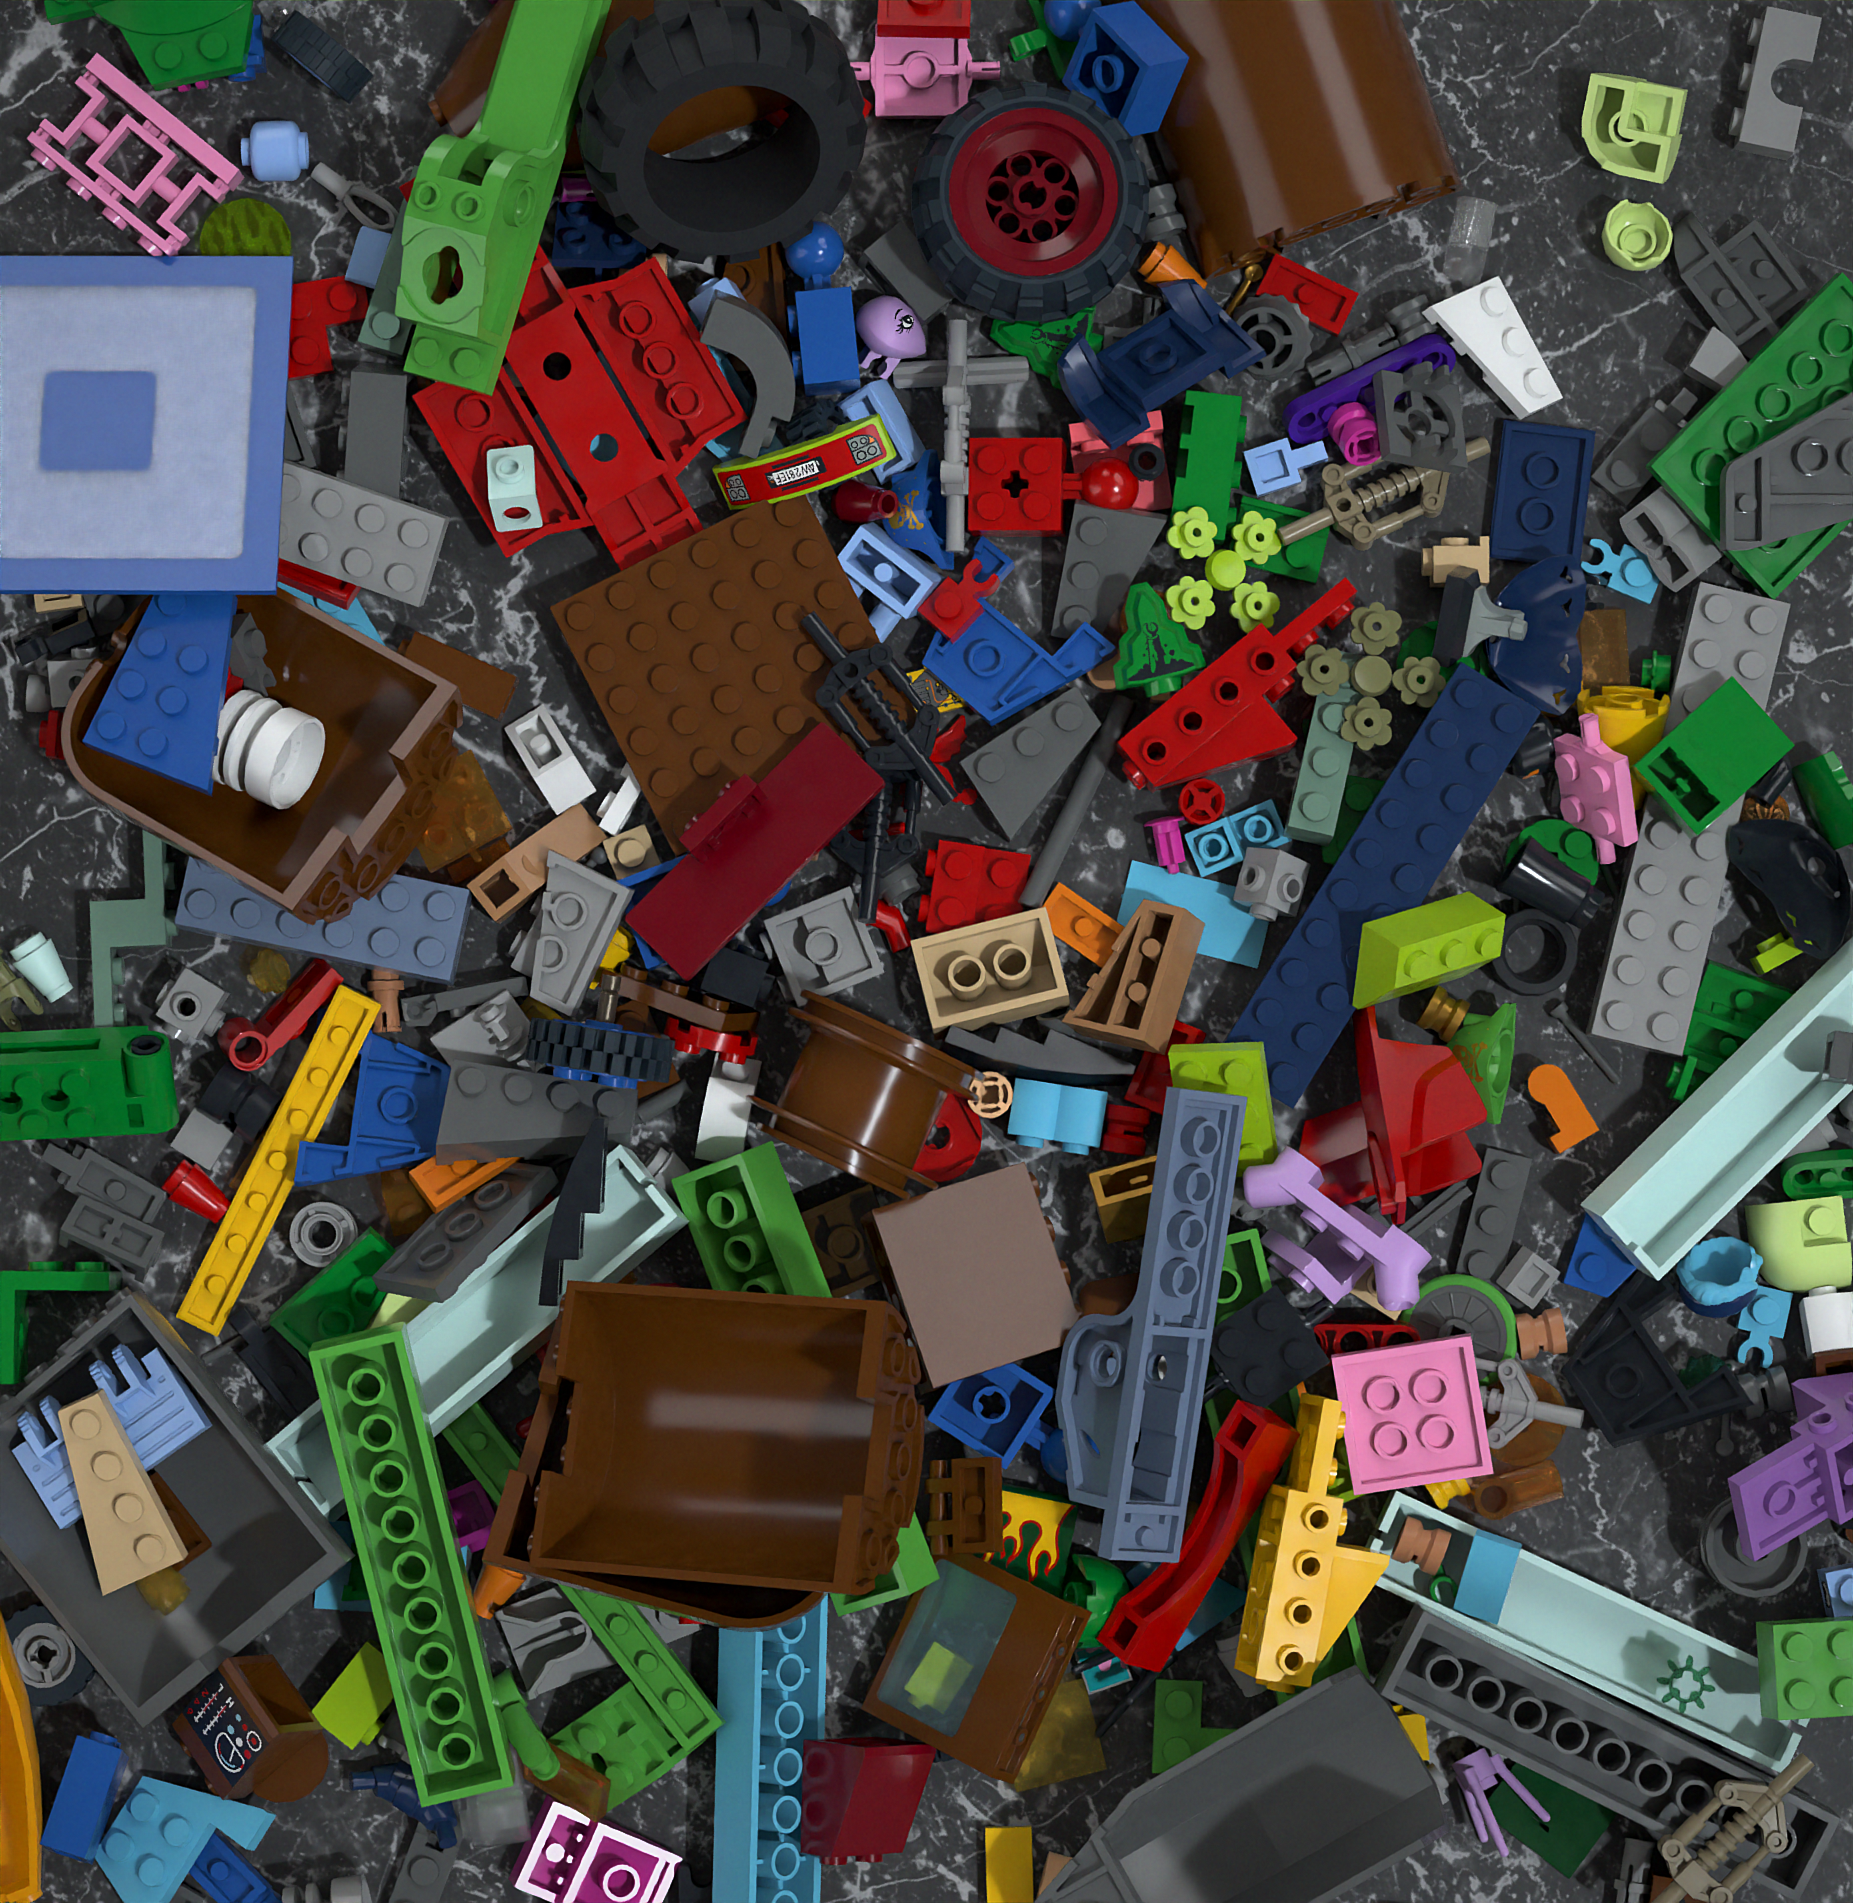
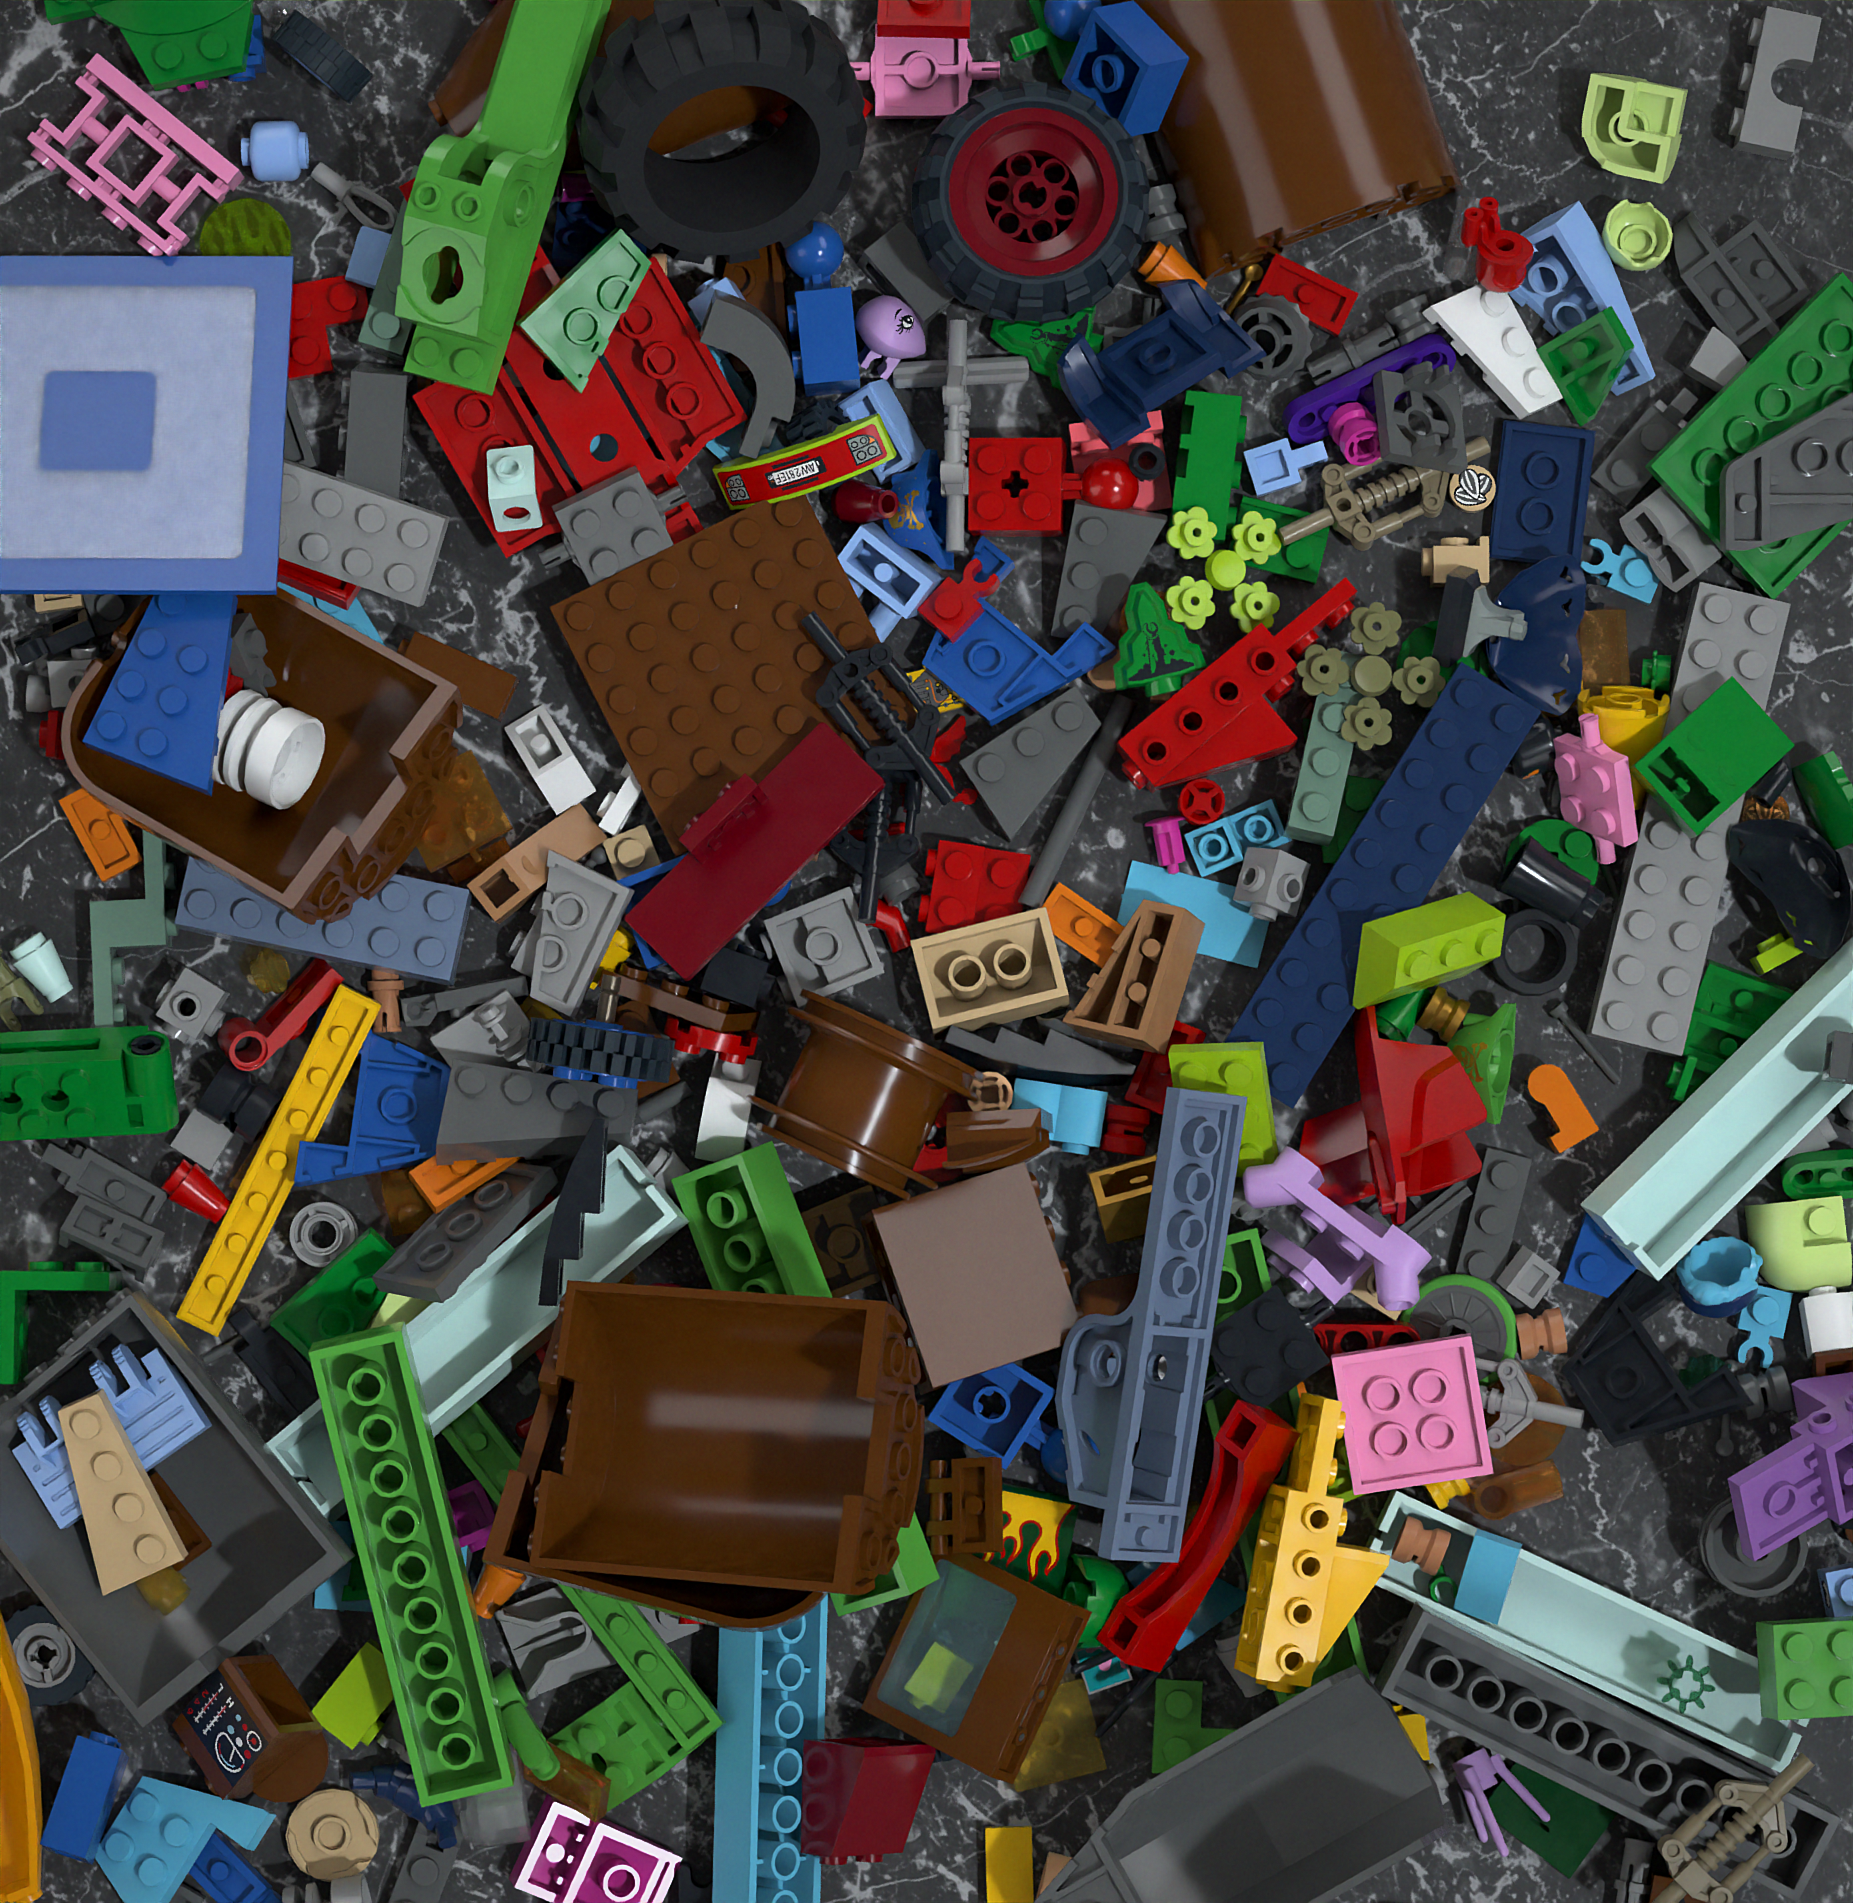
none -> orange plate [58,787,144,883]
none -> tan tile [286,1787,380,1882]
none -> wing [515,227,651,393]
none -> dark grey plate [538,466,689,587]
none -> reddish brown piece [942,1108,1053,1177]
none -> green cone [1375,988,1431,1042]
none -> tile [1448,465,1496,513]
none -> red piece [1460,197,1534,293]
none -> light blue wedge [1508,201,1656,396]
none -> green wing [1536,306,1634,427]

